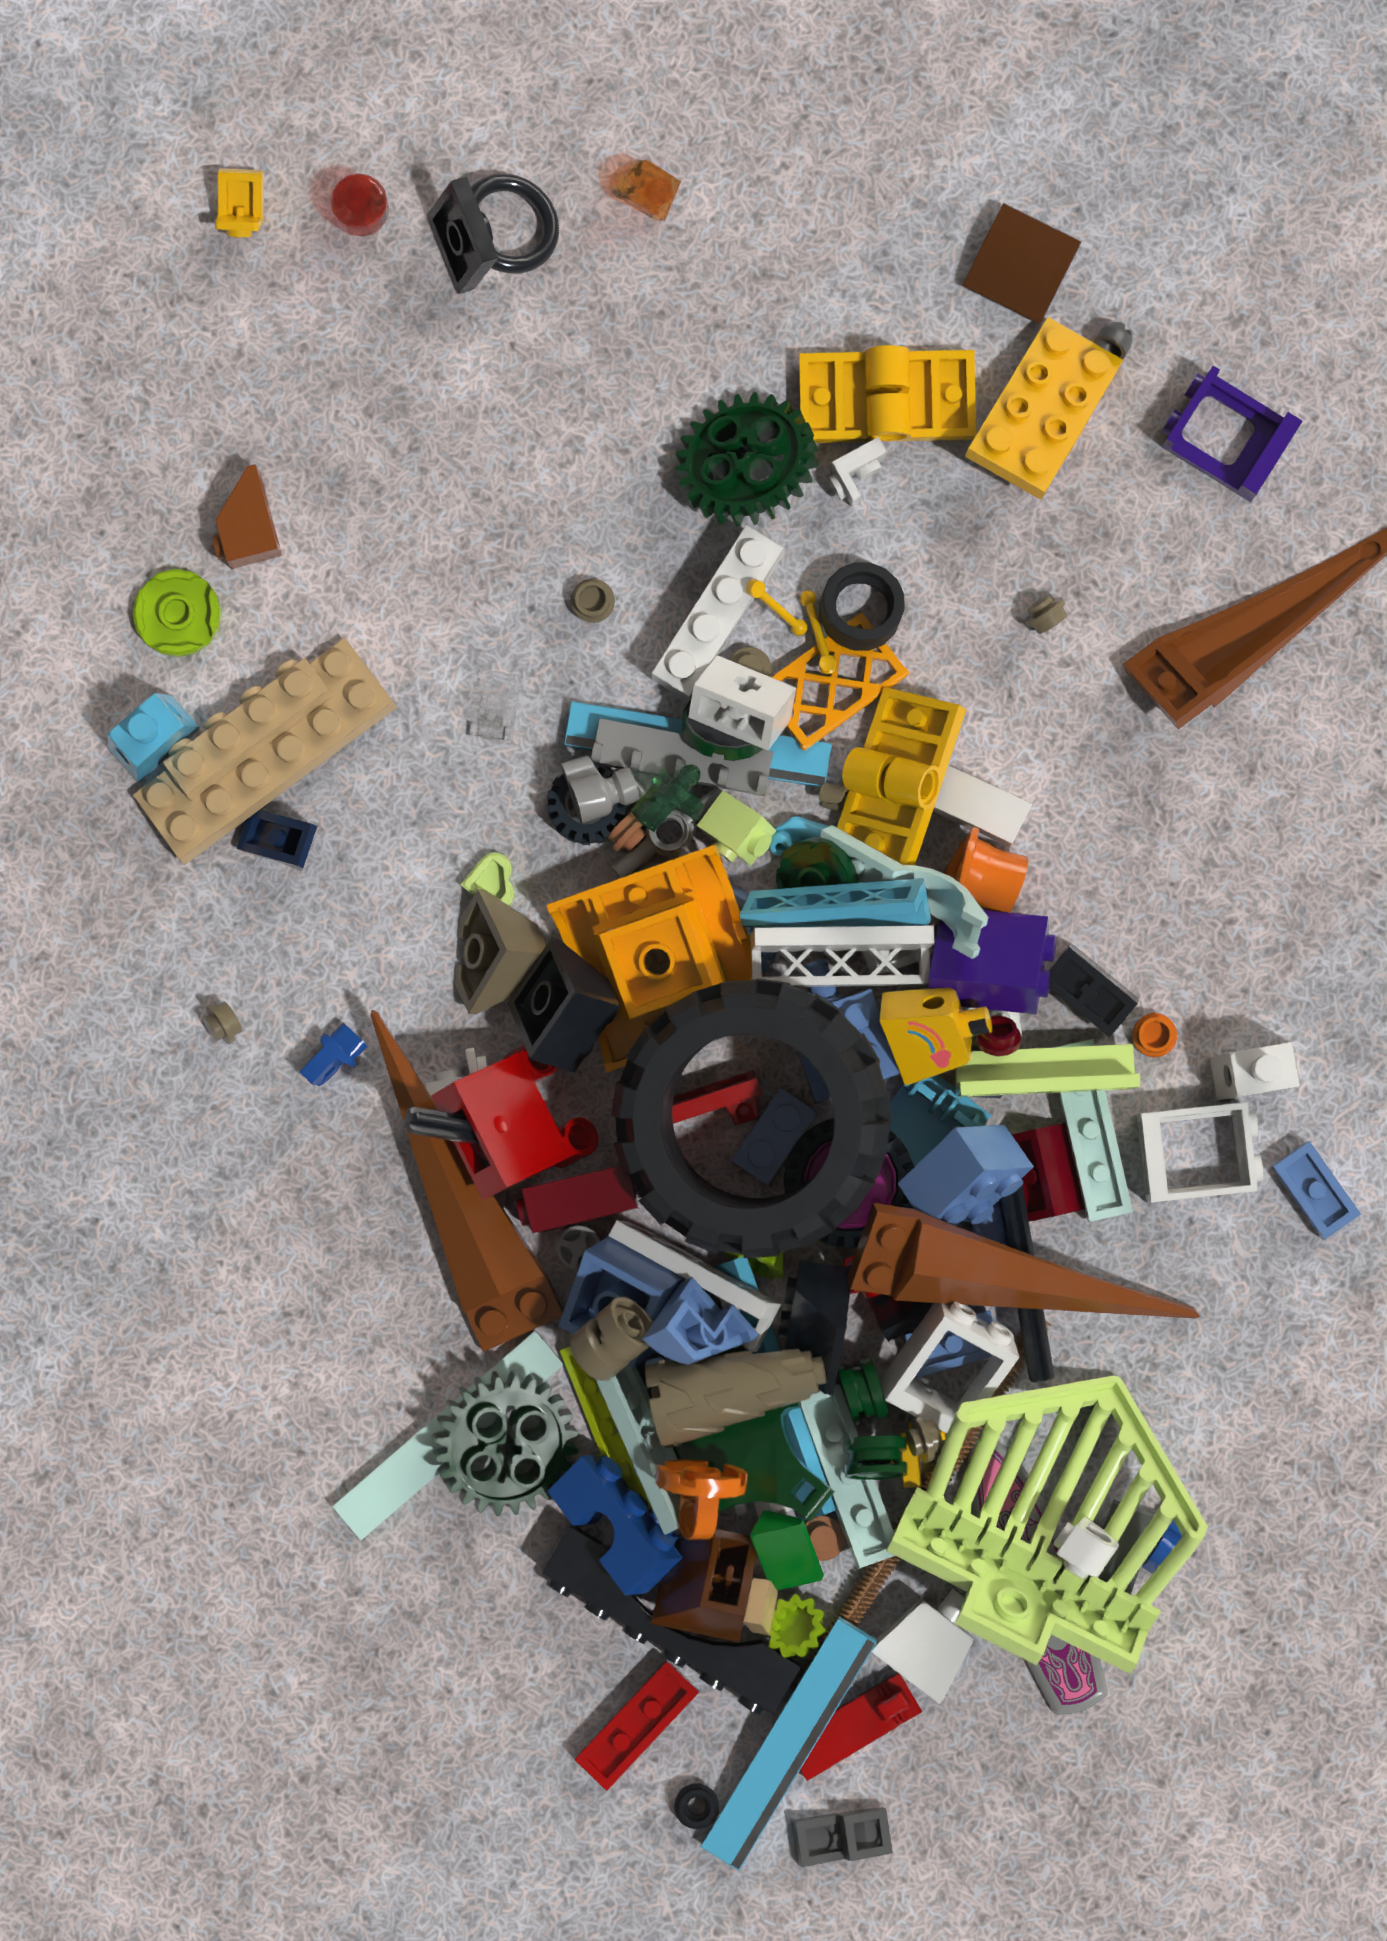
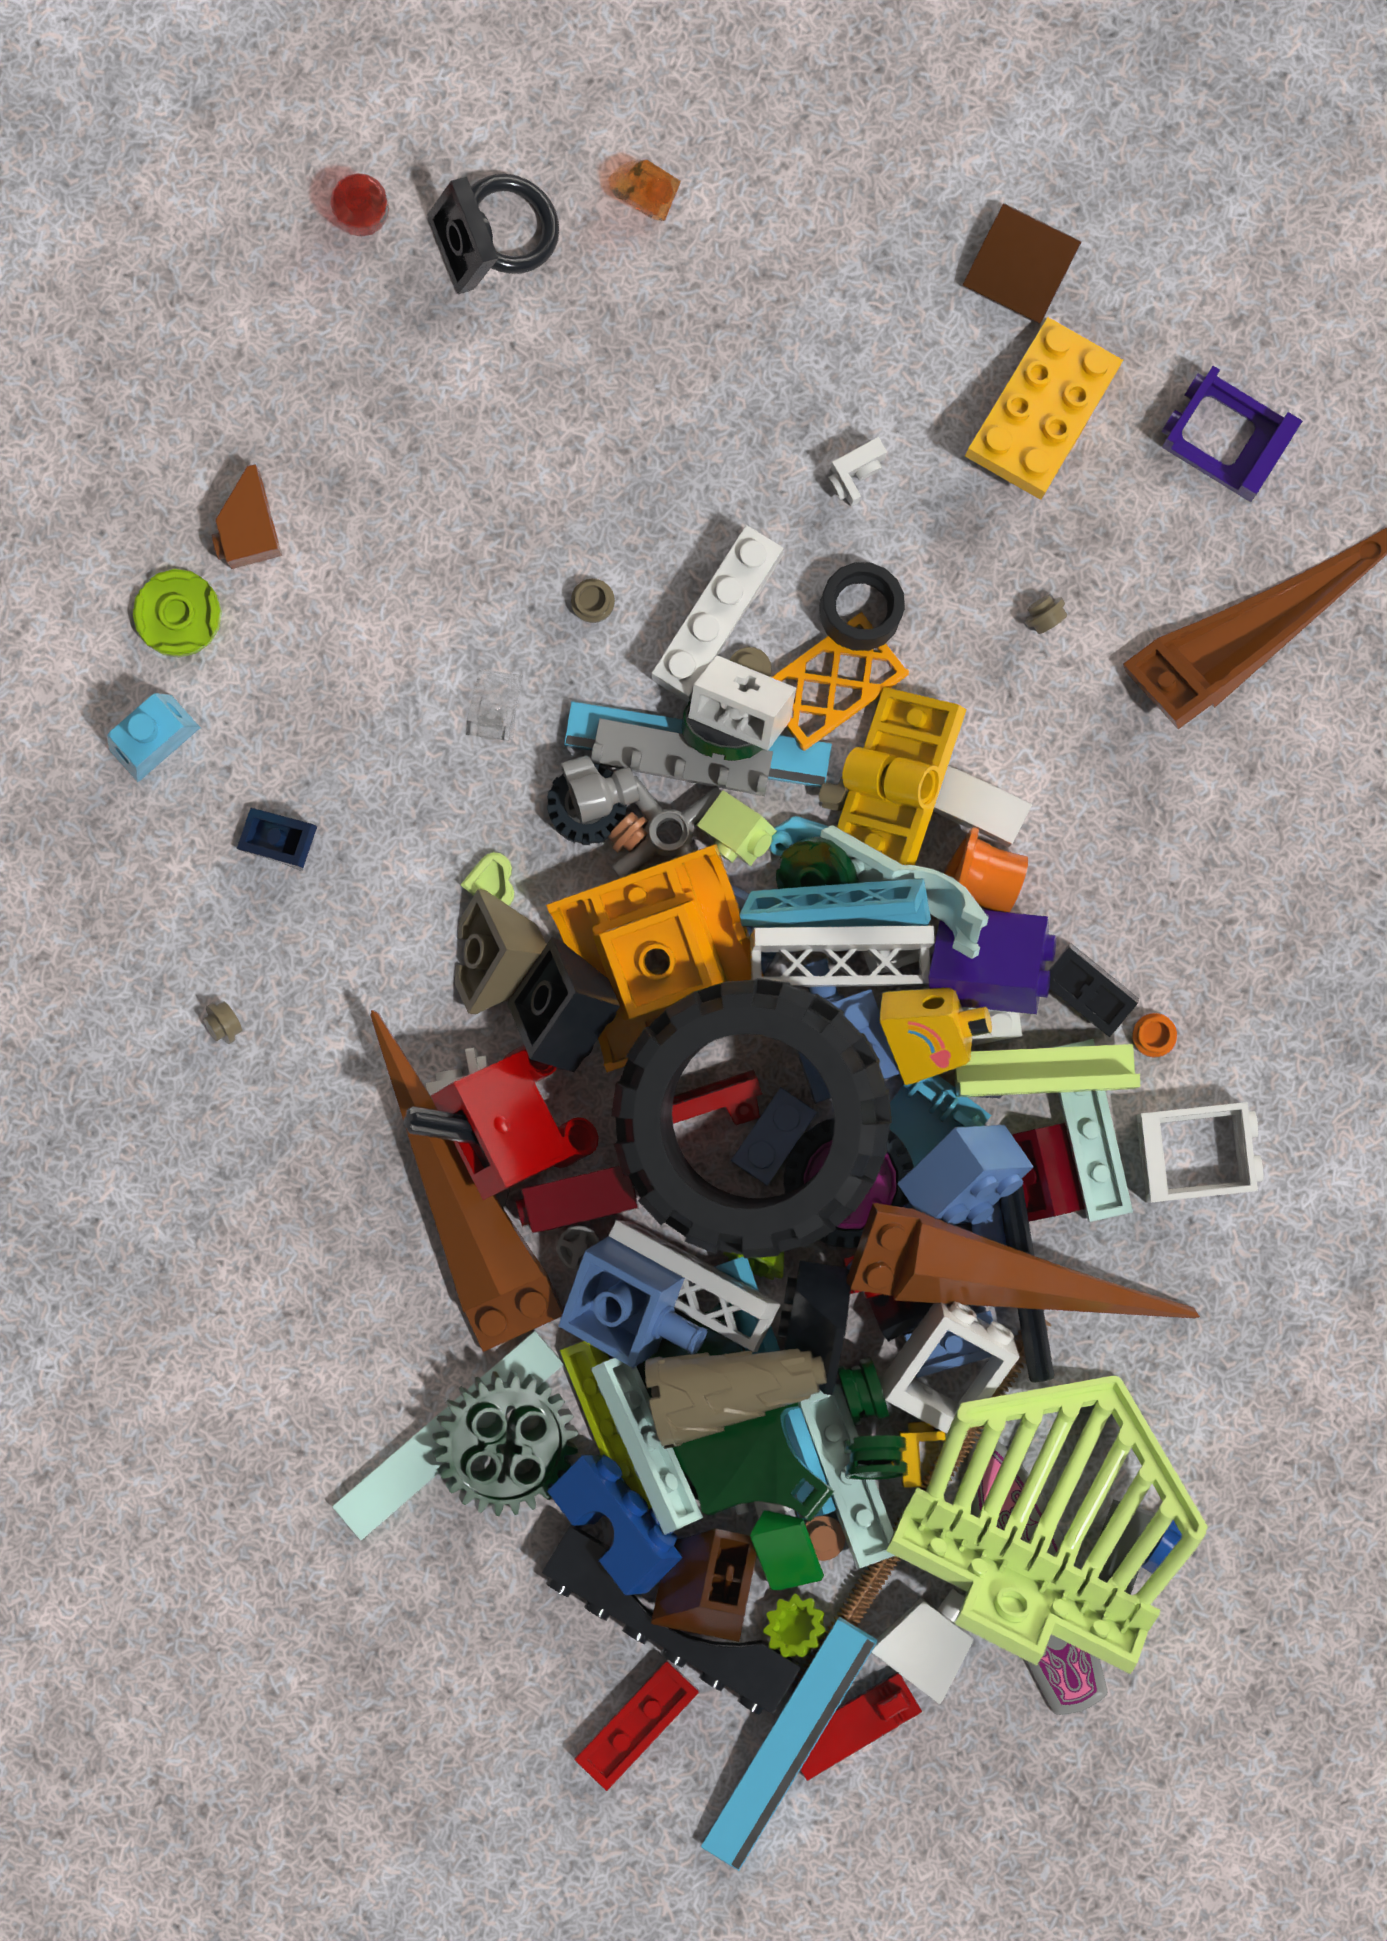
tan plate [133,638,397,865] -> none
yellow bracket [215,168,264,238] -> none
blue piece [299,1022,368,1086] -> none
dark tan wheel [570,1297,653,1381] -> none
clear green piece [631,764,704,832] -> none
medium blue slope [642,1277,758,1364] -> none
orange tile [655,1459,748,1540] -> none
black plate [674,1783,719,1829] -> none
dark green gear [675,392,818,527] -> none
tan tile [744,1578,778,1635] -> none
yellow hinge [746,579,807,636] -> none
dark grey slope [791,1807,893,1867] -> none
yellow plate [799,345,977,443] -> none
yellow hinge [799,590,836,674] -> none
dark tan plate [906,1417,943,1463] -> none
dark red plate [976,1016,1021,1057] -> none
white plate [1053,1517,1119,1579] -> none
dark grey hinge [1094,321,1132,359] -> none
white torso [1209,1042,1300,1101] -> none
medium blue plate [1271,1141,1361,1240] -> none

